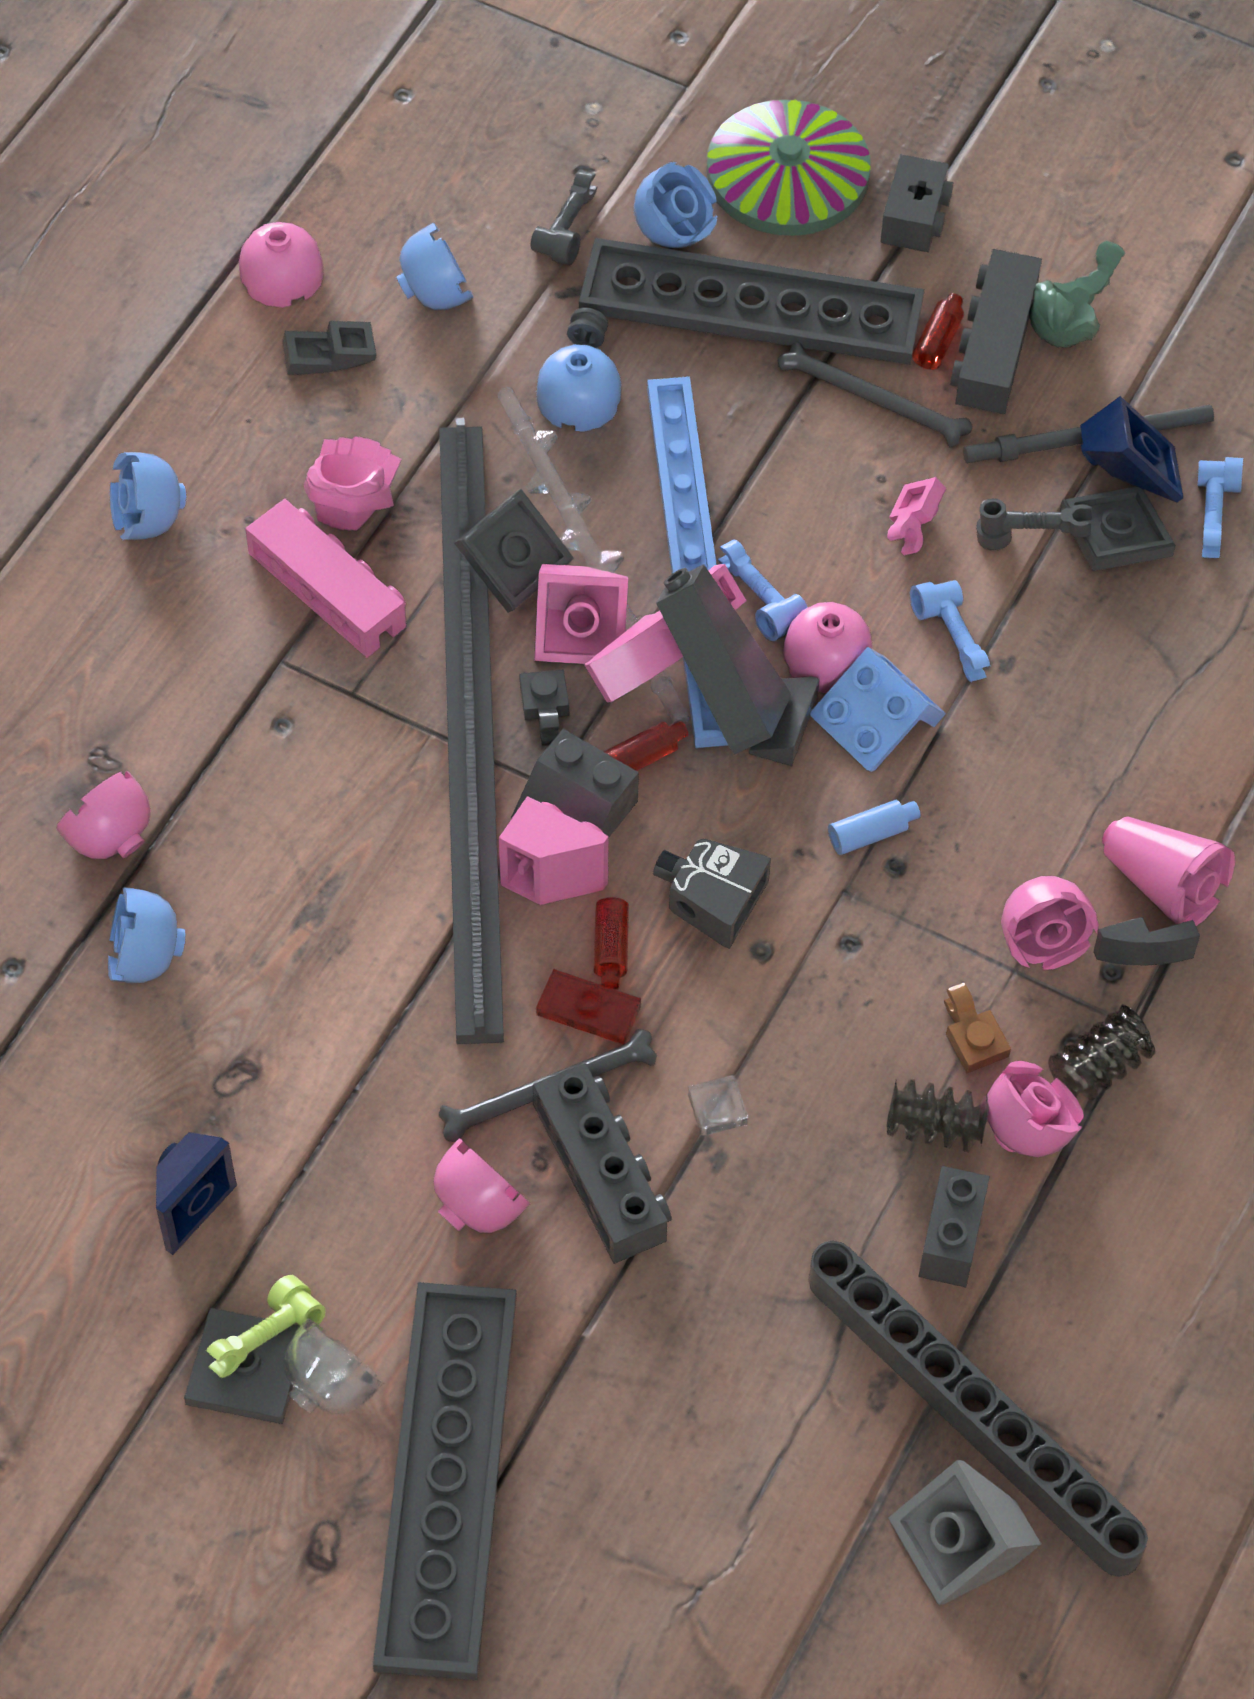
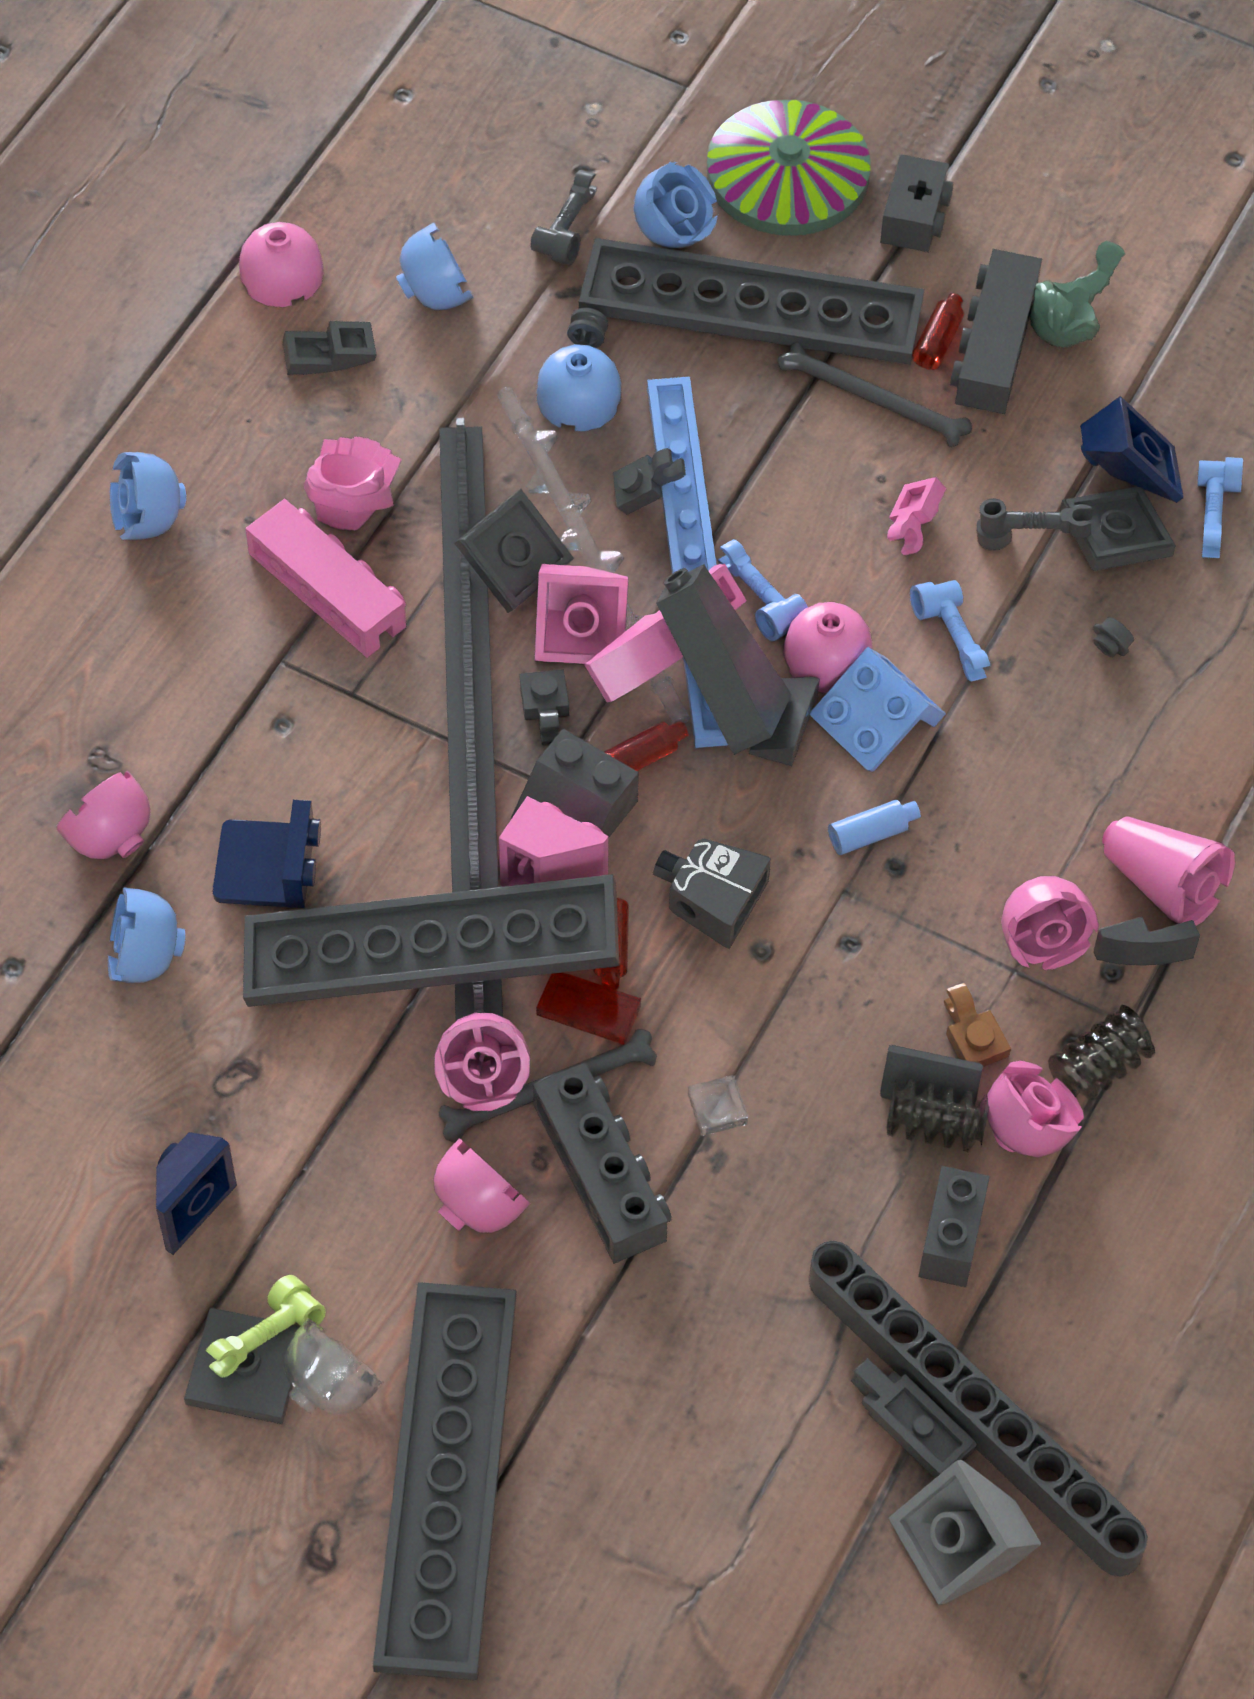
dark grey bar [963,405,1214,463] -> none
none -> dark blue bracket [212,799,321,909]
none -> dark grey plate [243,874,619,1007]
none -> bright pink cylinder [435,1013,530,1111]
none -> dark grey plate [613,448,686,515]
none -> dark grey hinge [851,1358,977,1478]
none -> dark grey slope [880,1045,983,1116]
none -> dark grey plate [1093,617,1134,658]

